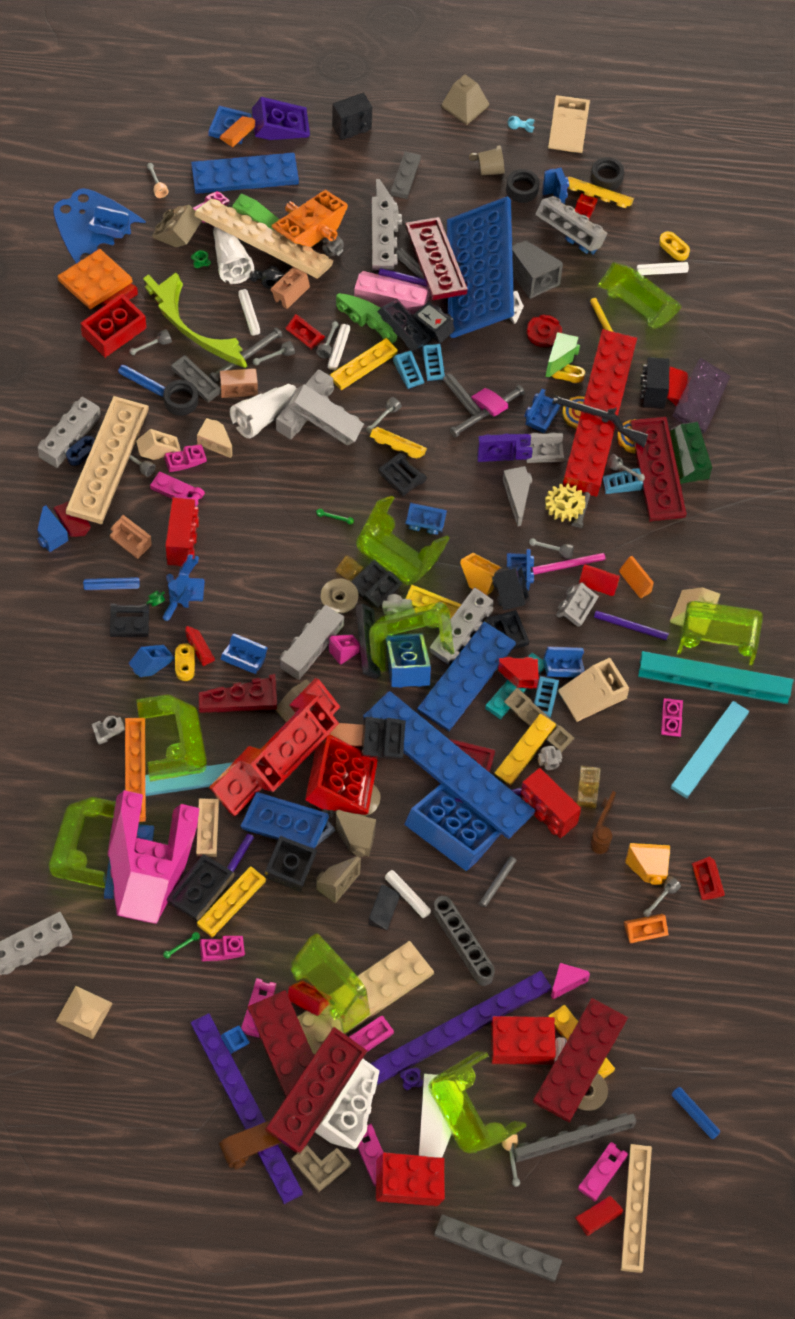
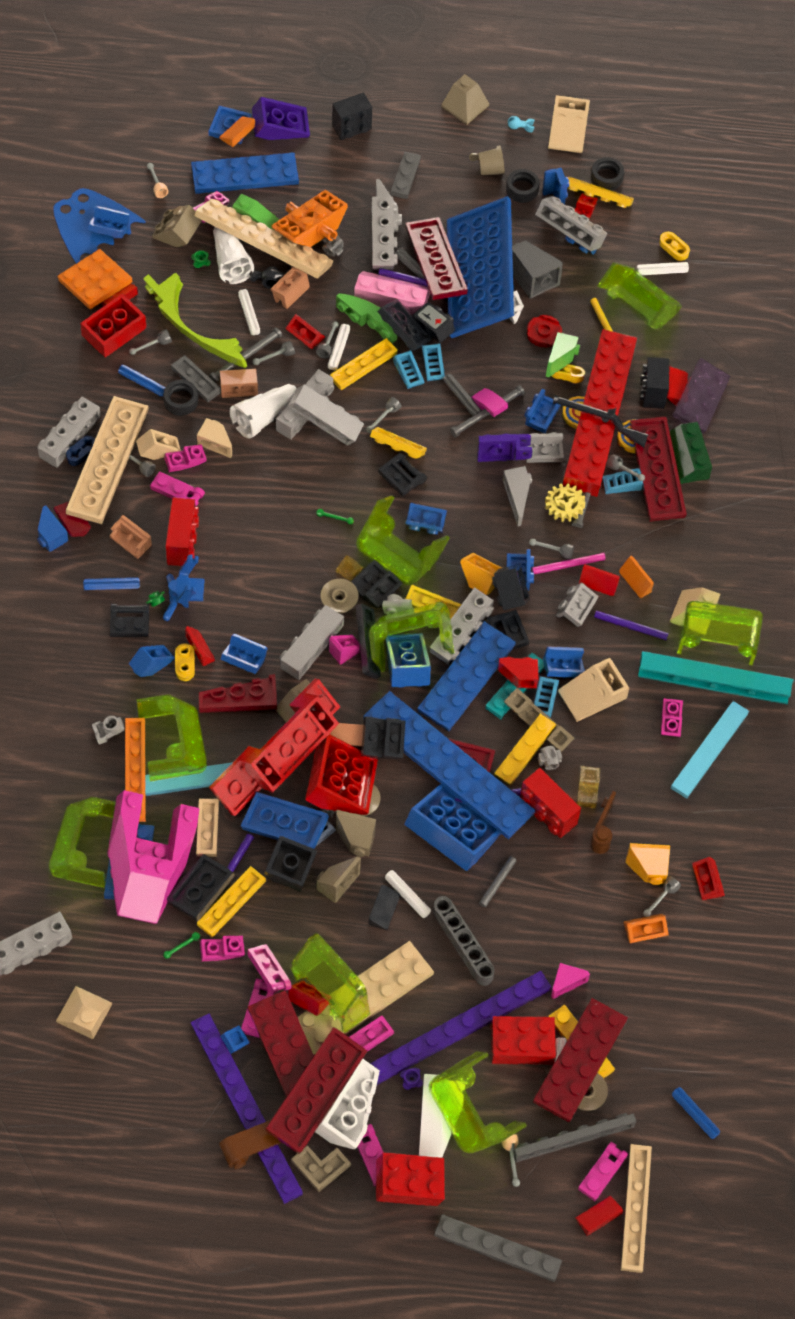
none -> plate [248,944,291,995]

